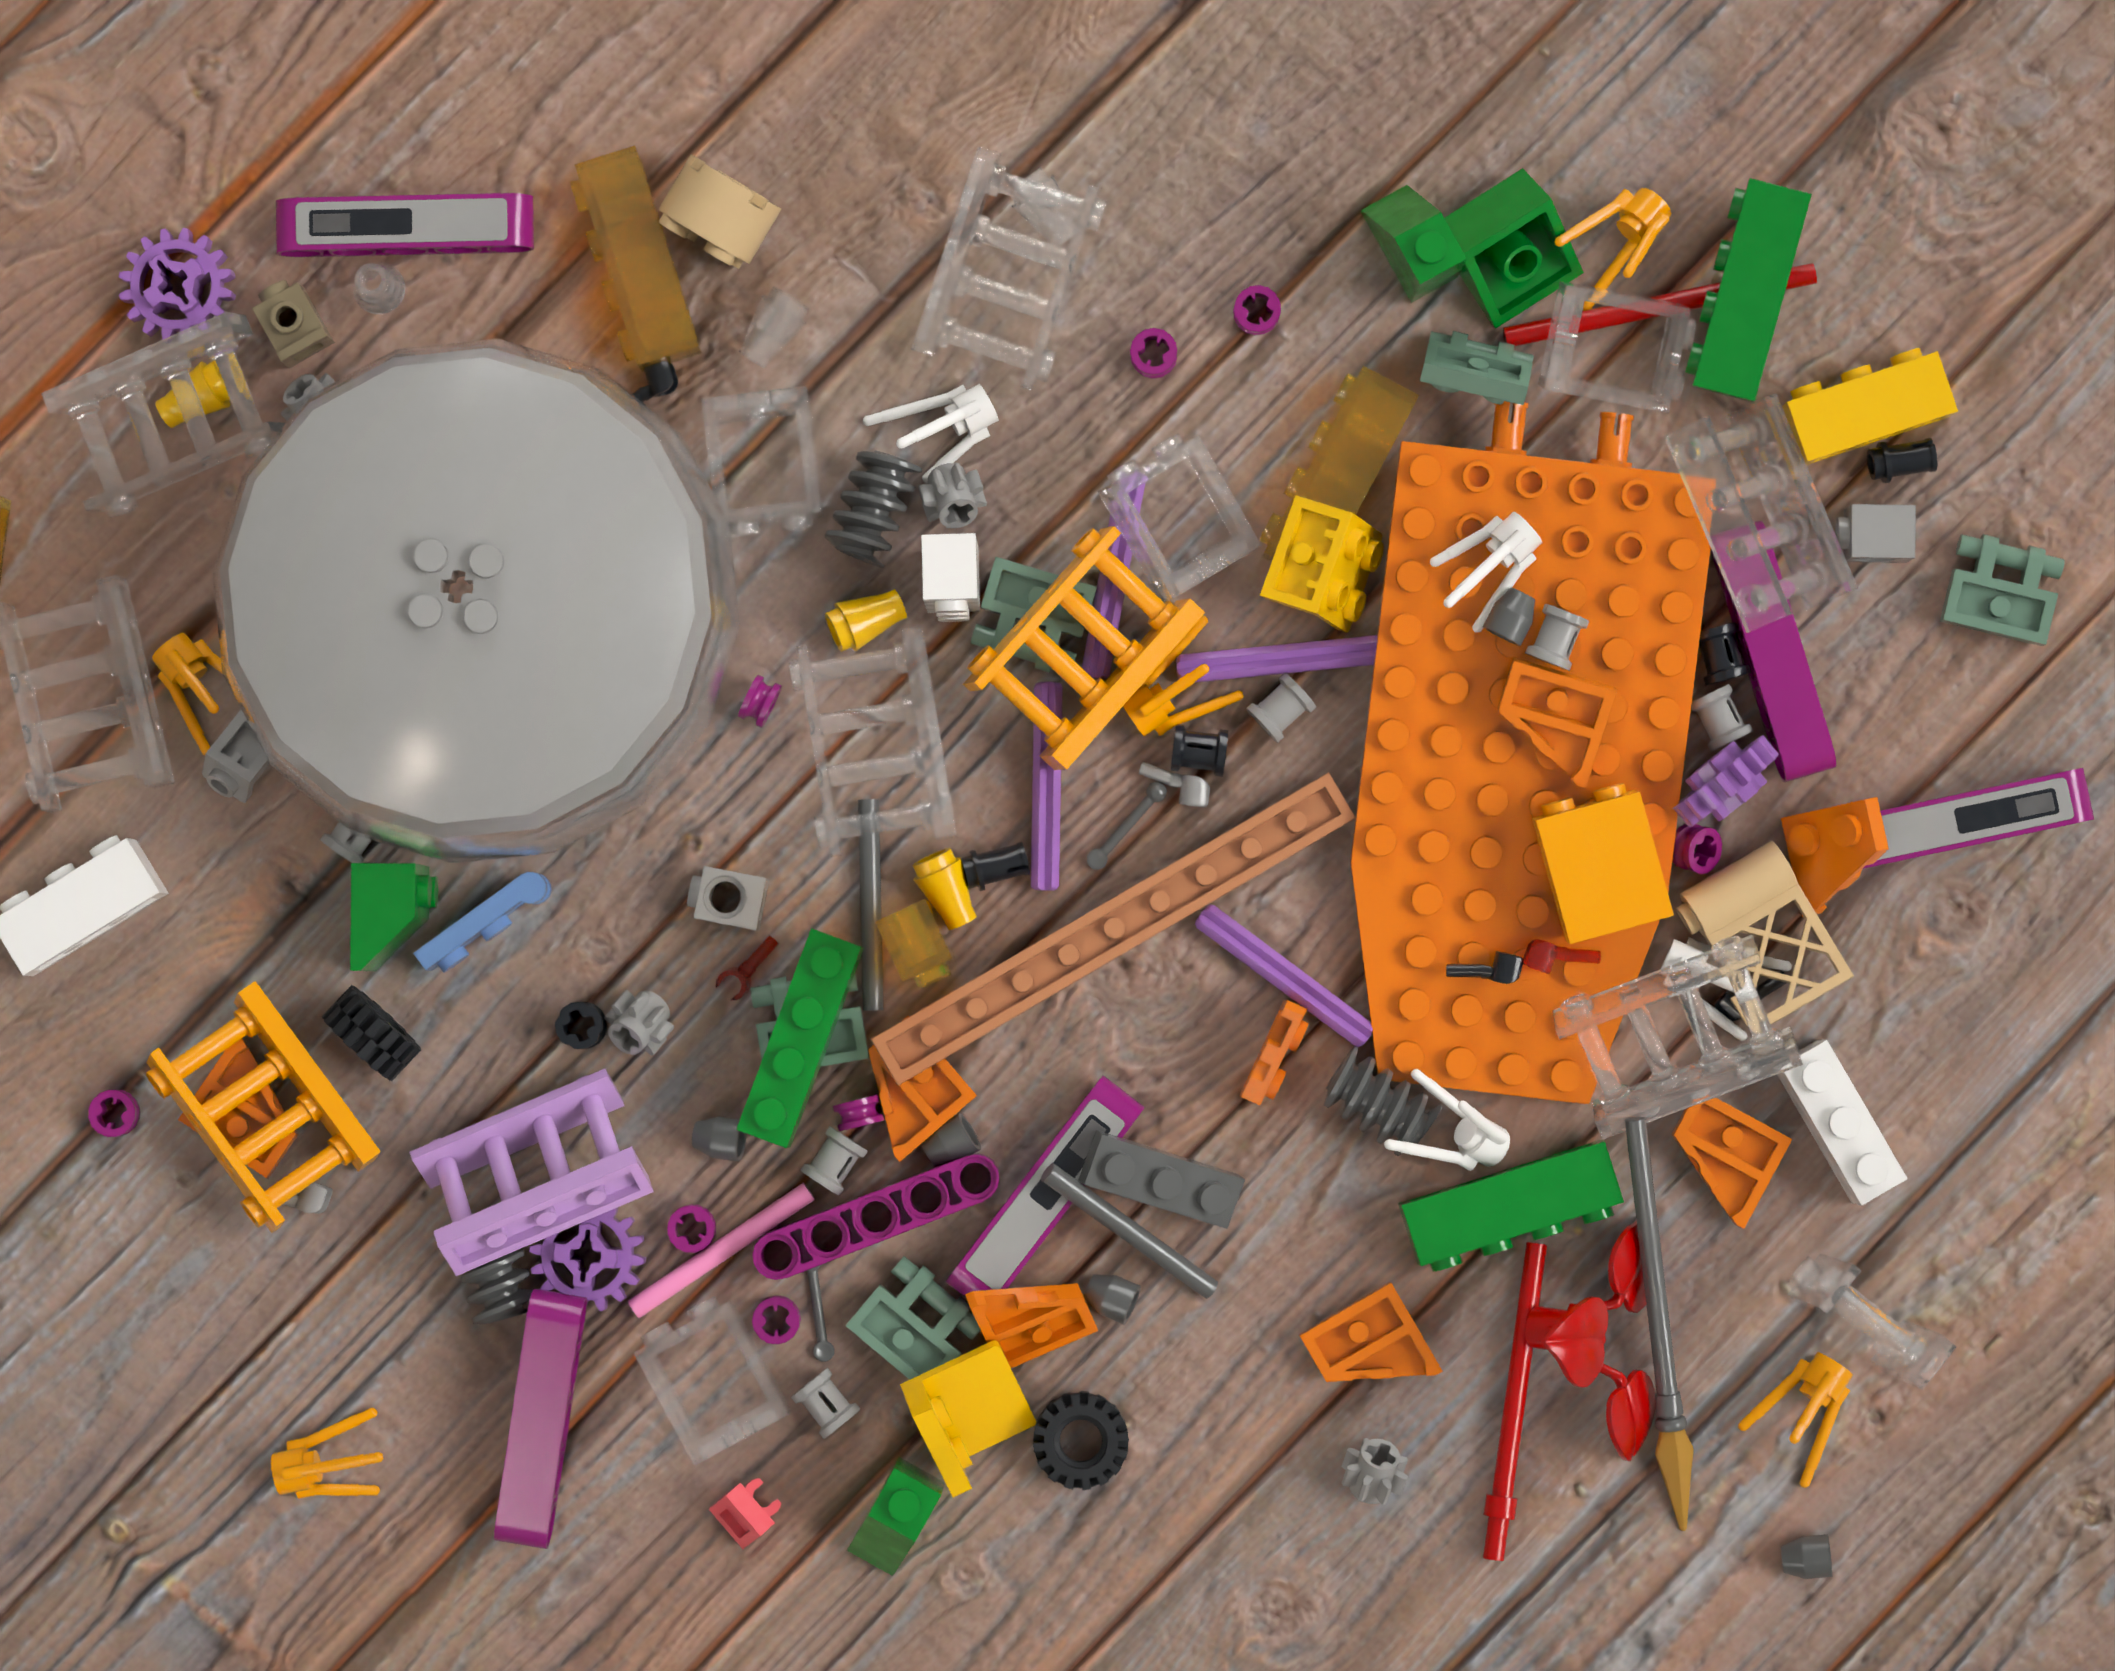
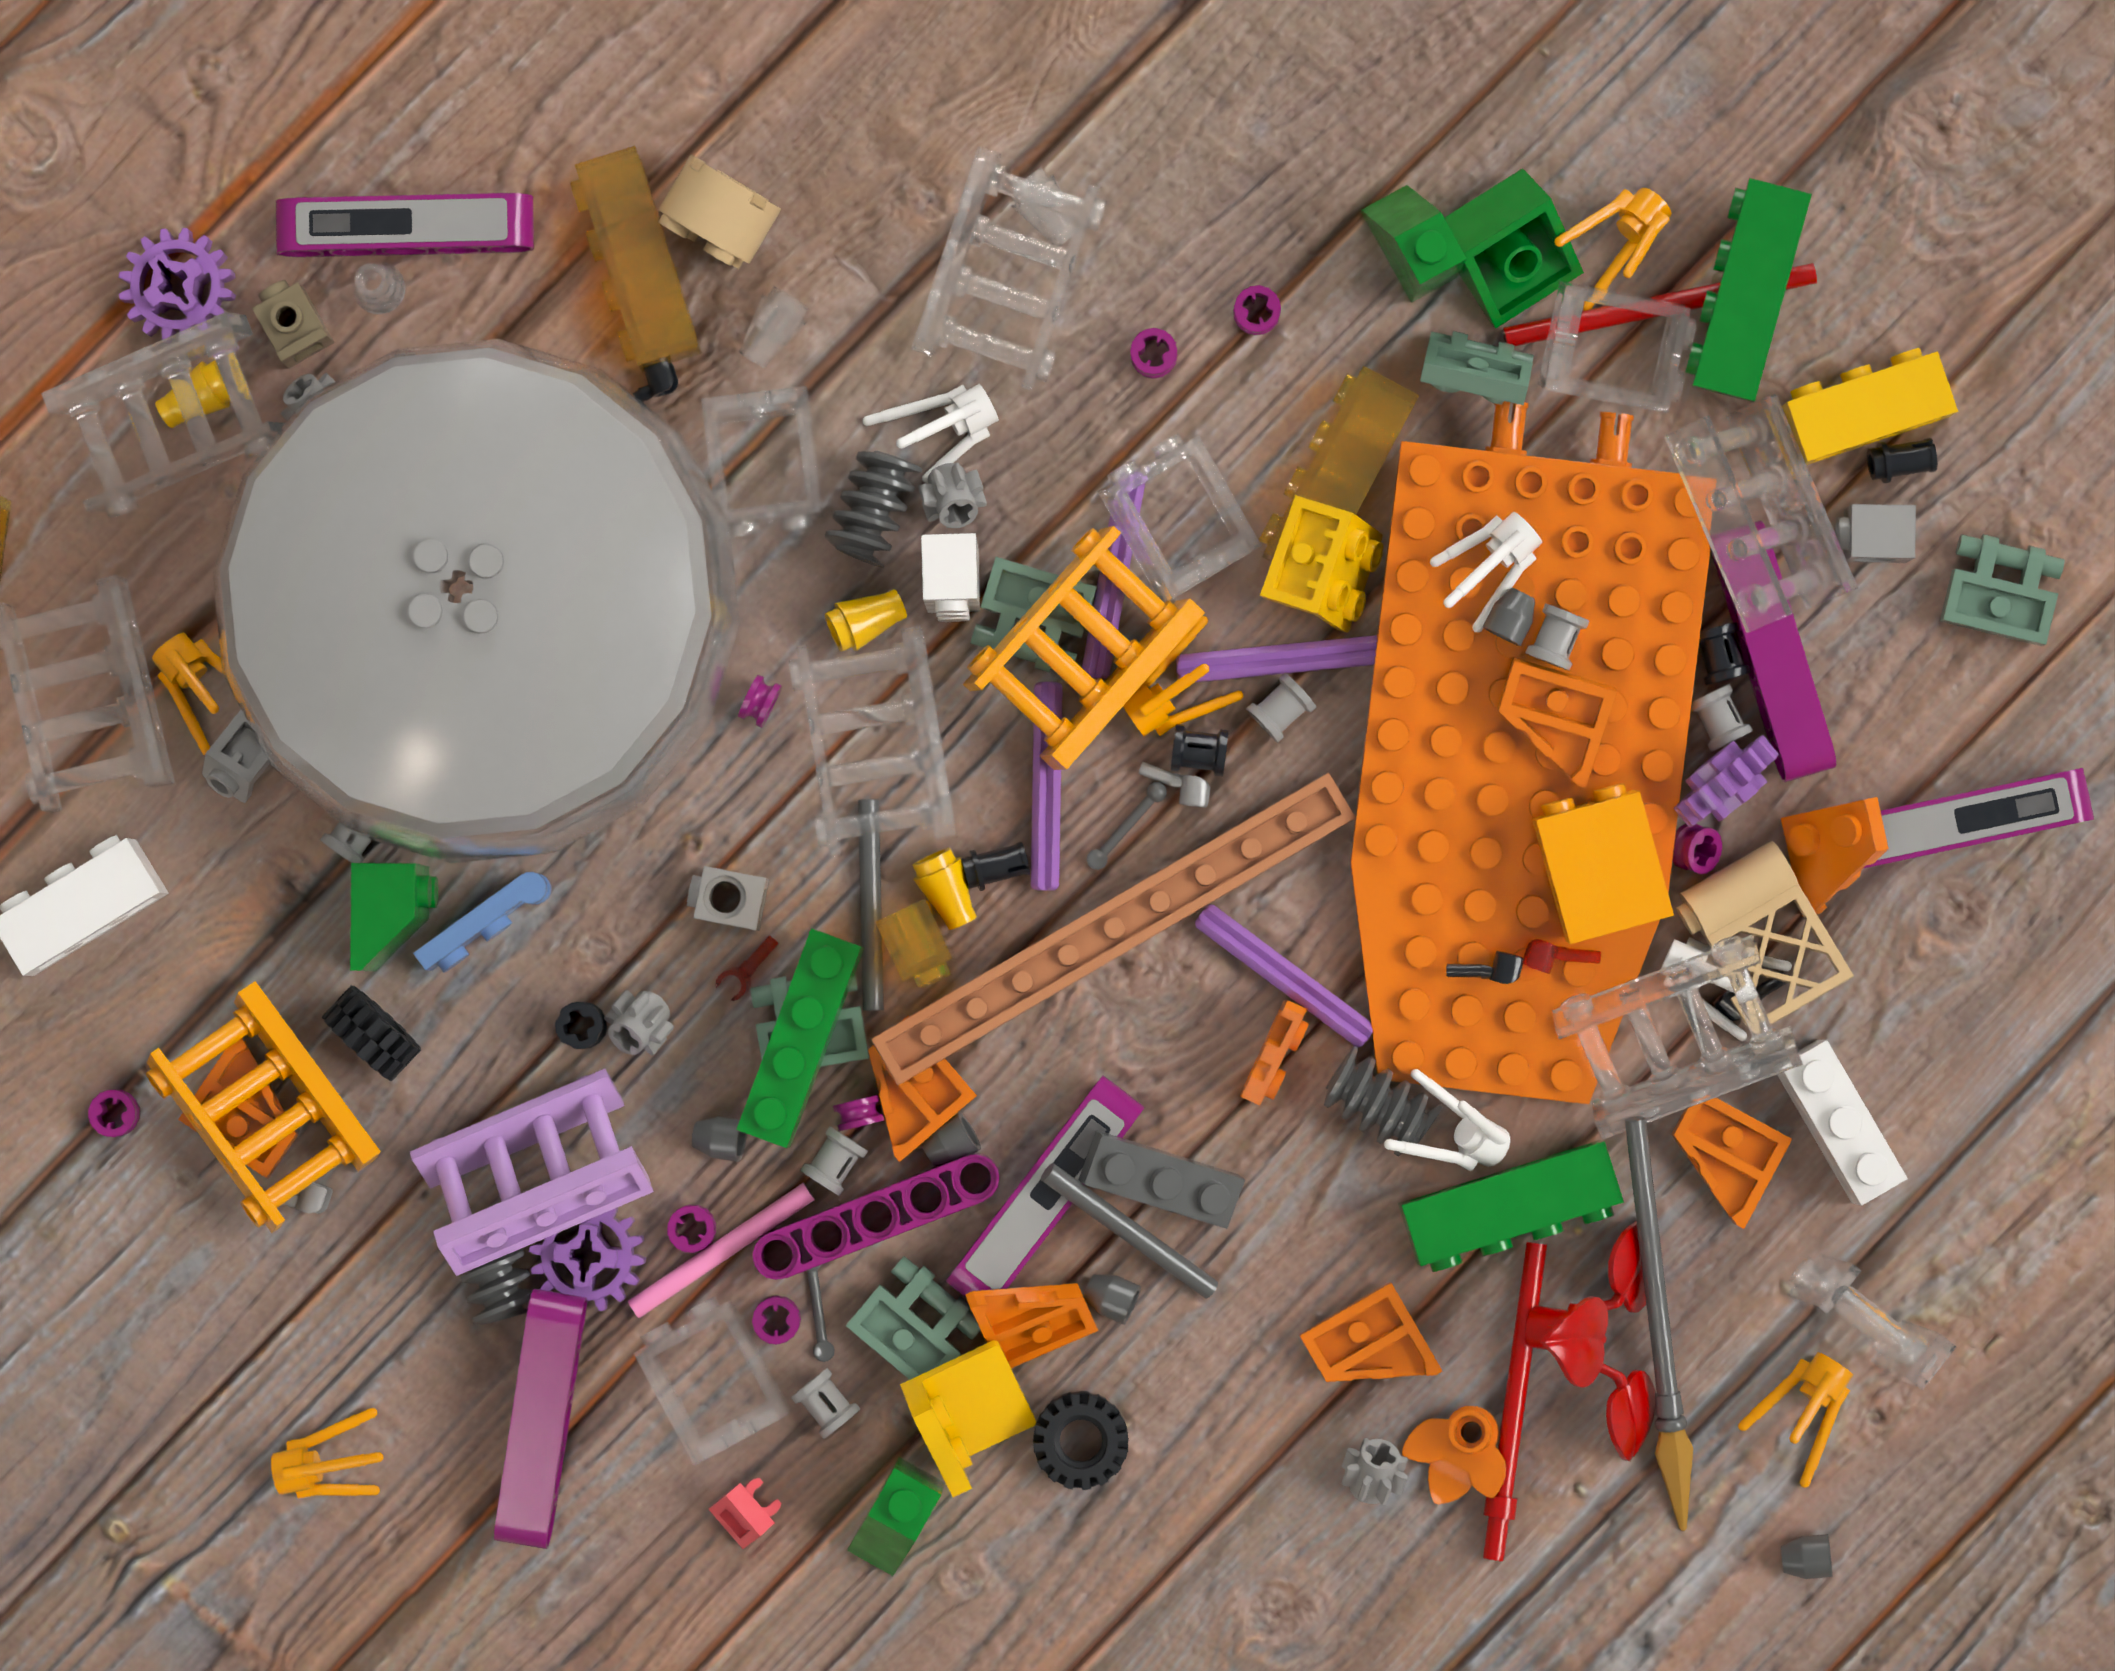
none -> orange plate [1402,1406,1506,1505]

